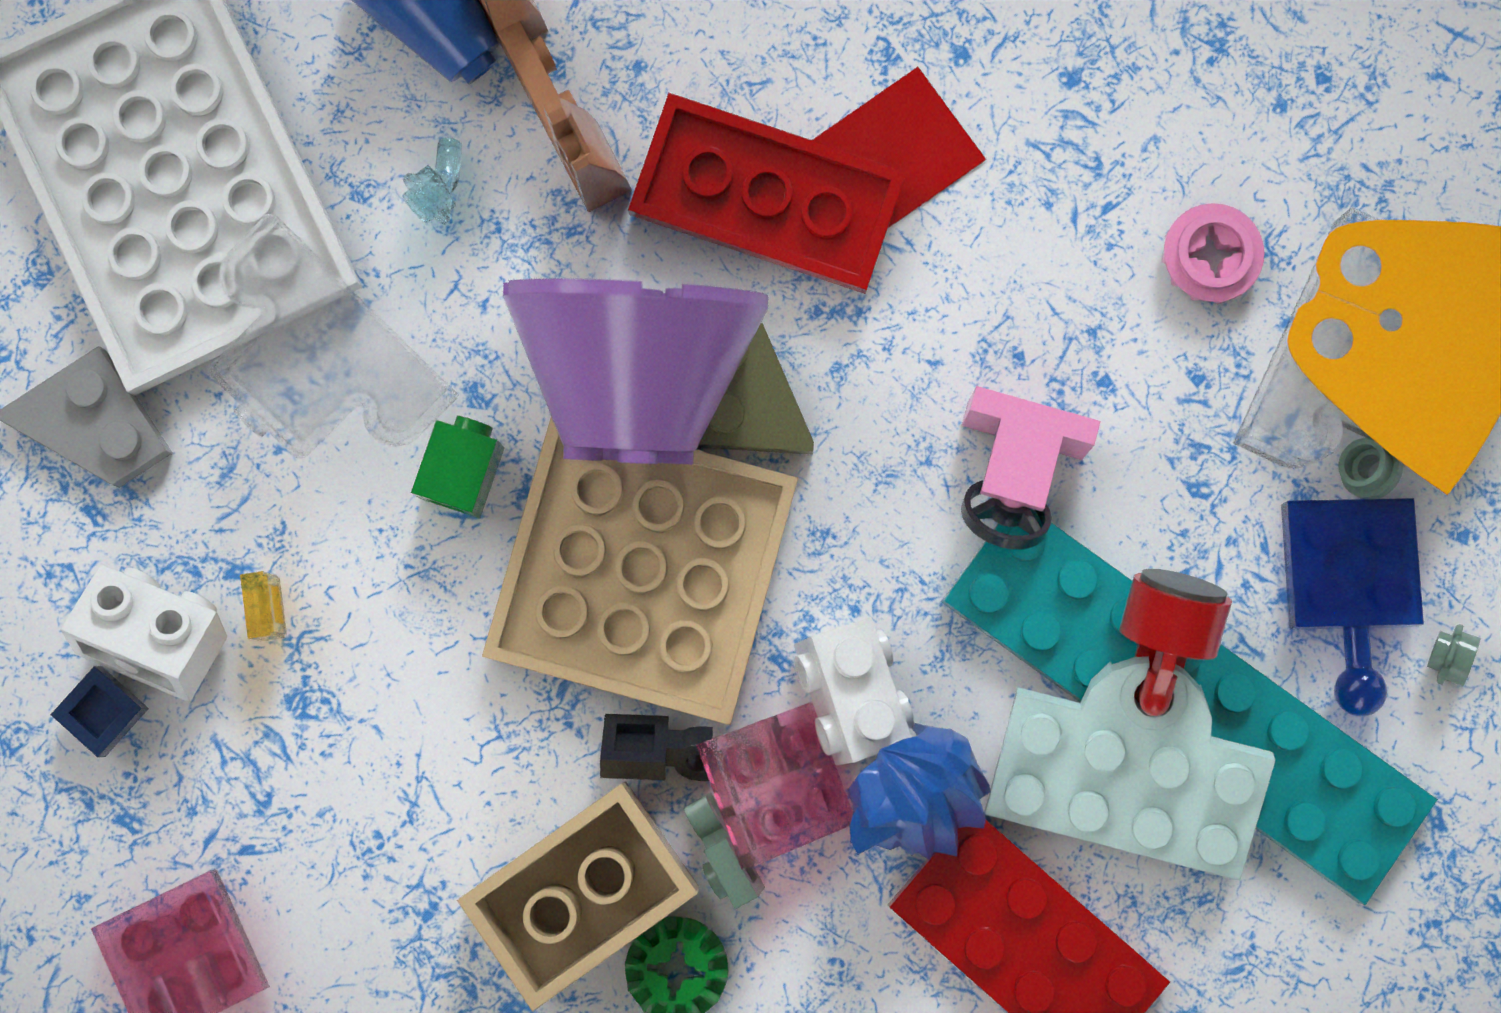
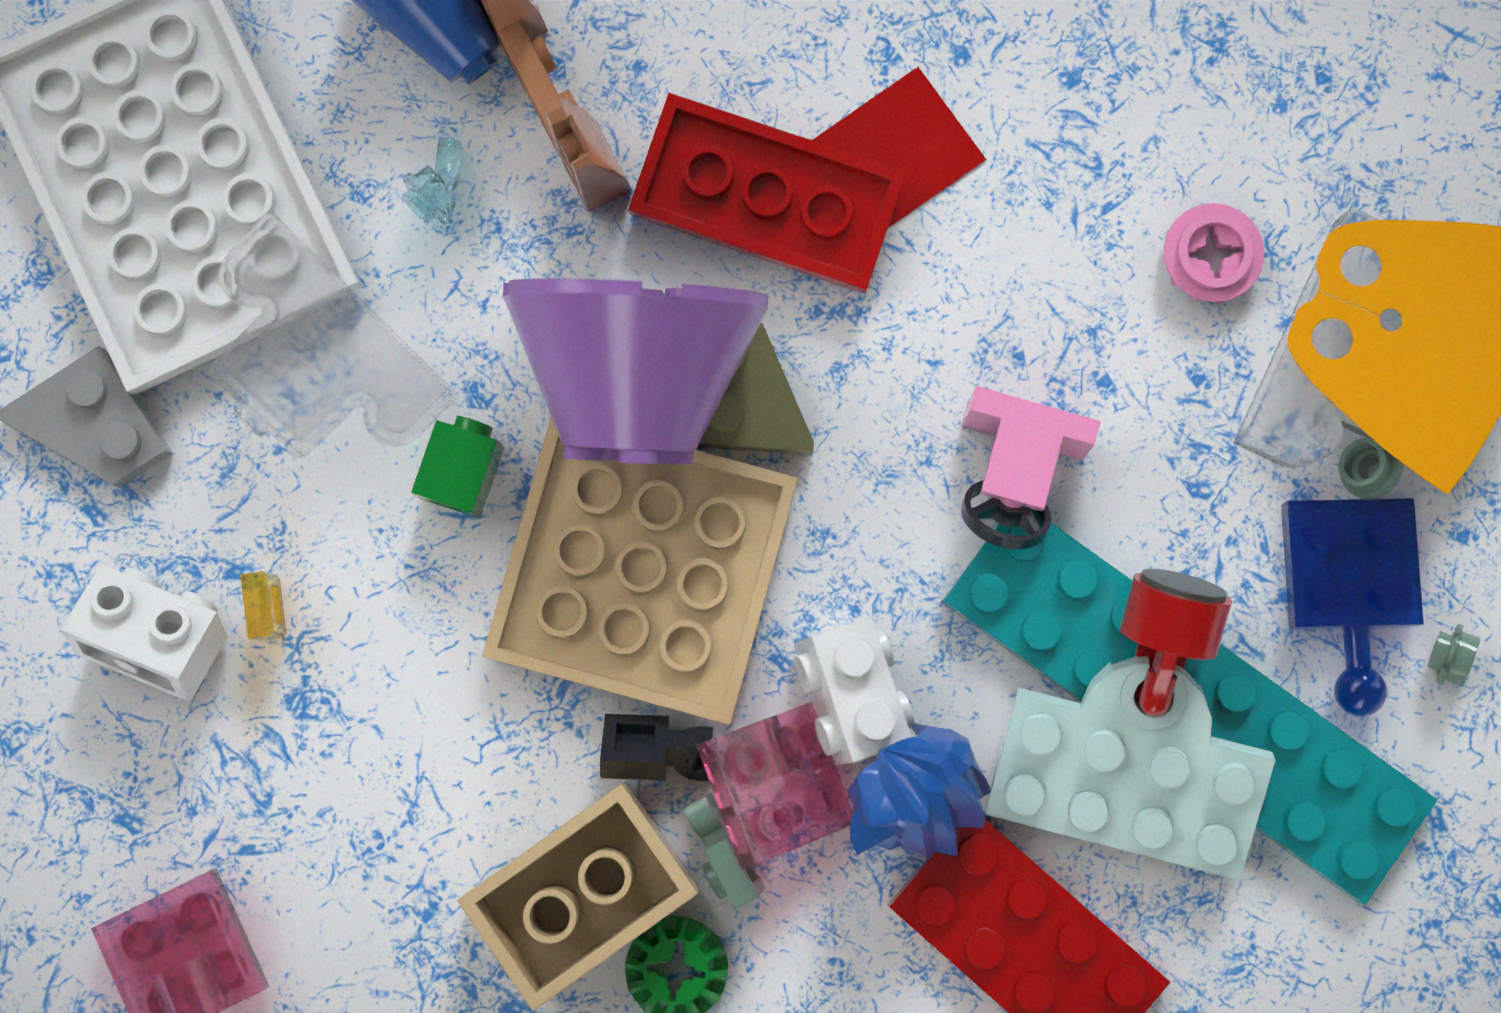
dark blue plate [50,666,149,757] -> none

